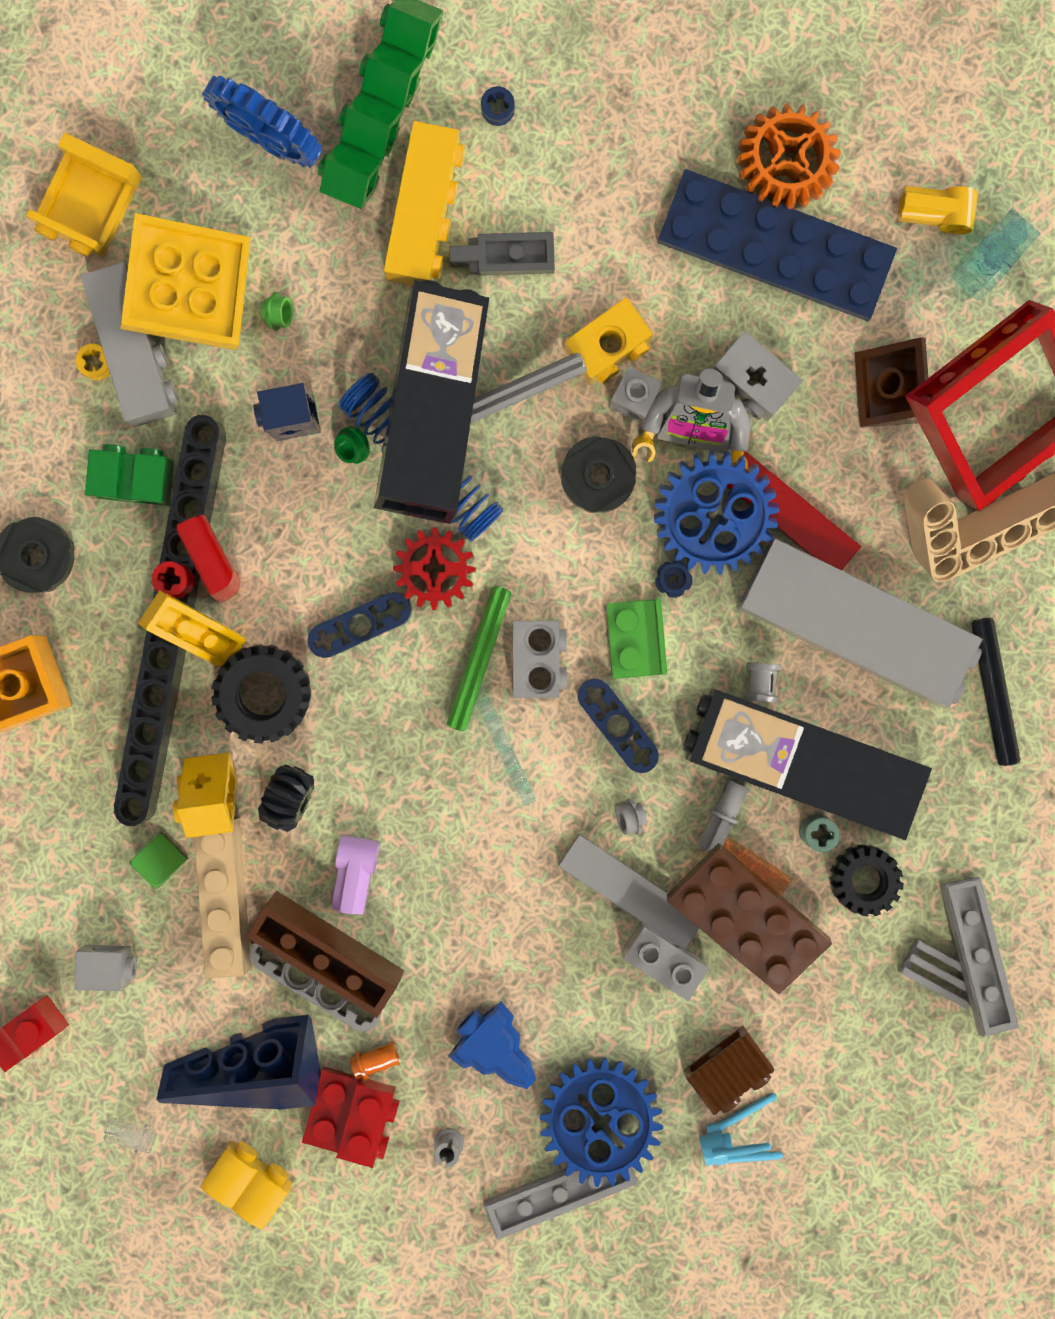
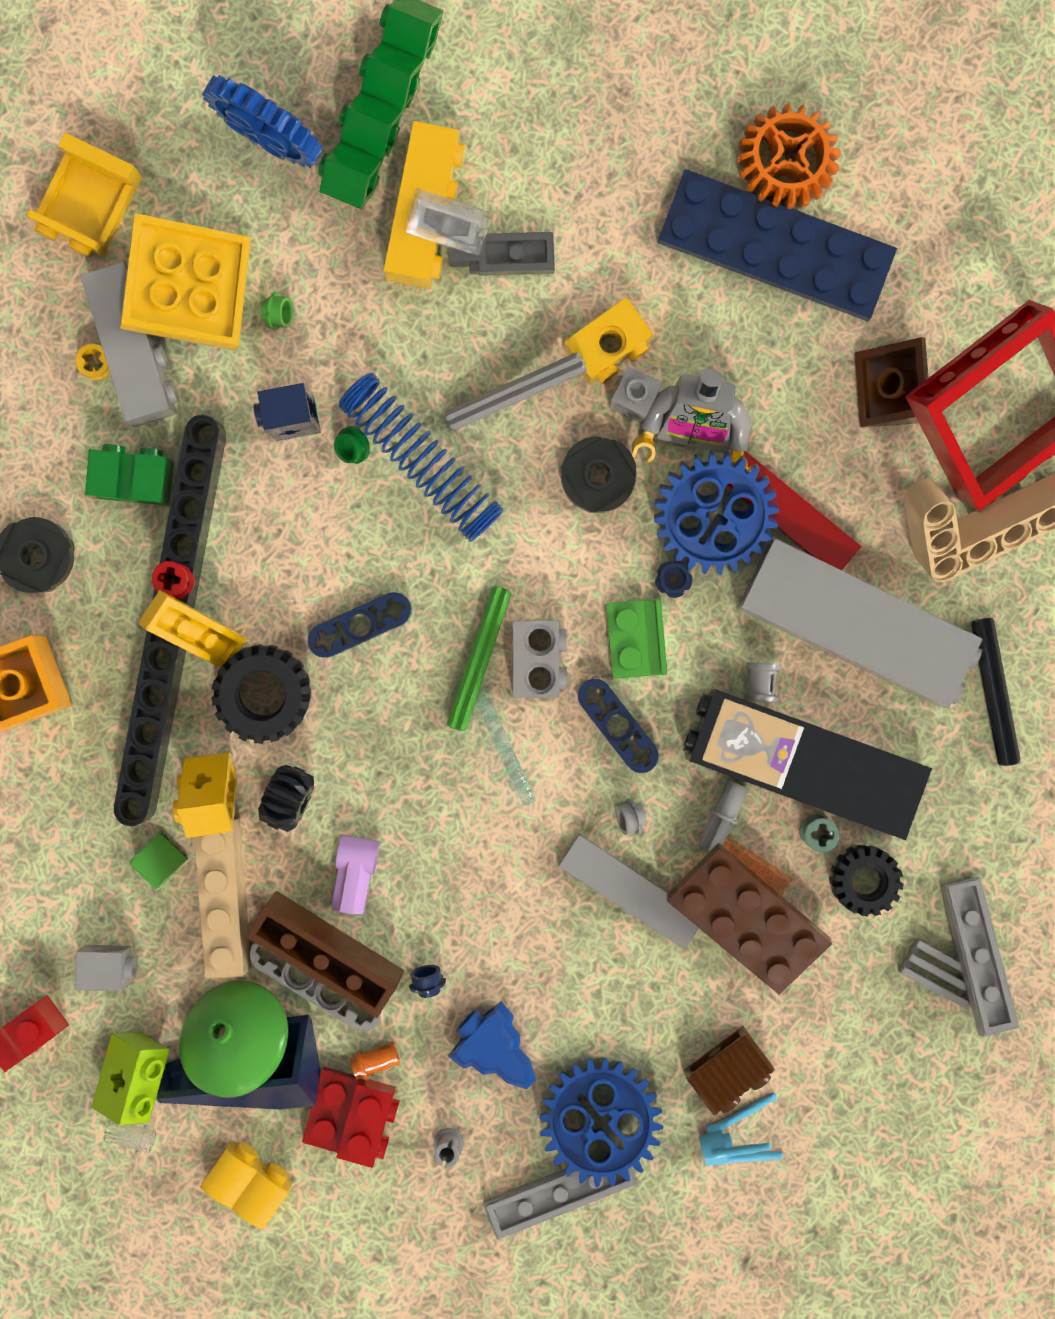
red brick [176,515,240,603] -> none
black brick [373,280,490,524] -> none
red gear [393,527,476,611] -> none
dark blue bush [481,86,515,126] -> none
light grey brick [621,921,709,1001] -> none
light grey brick [713,331,803,421] -> none
yellow piece [898,186,978,235] -> none
clear light blue brick [950,208,1041,302] -> none
none -> lime brick [91,1032,170,1125]
none -> bright green dish [179,980,288,1098]
none -> clear slope [406,188,491,256]
none -> dark blue plate [409,965,446,998]

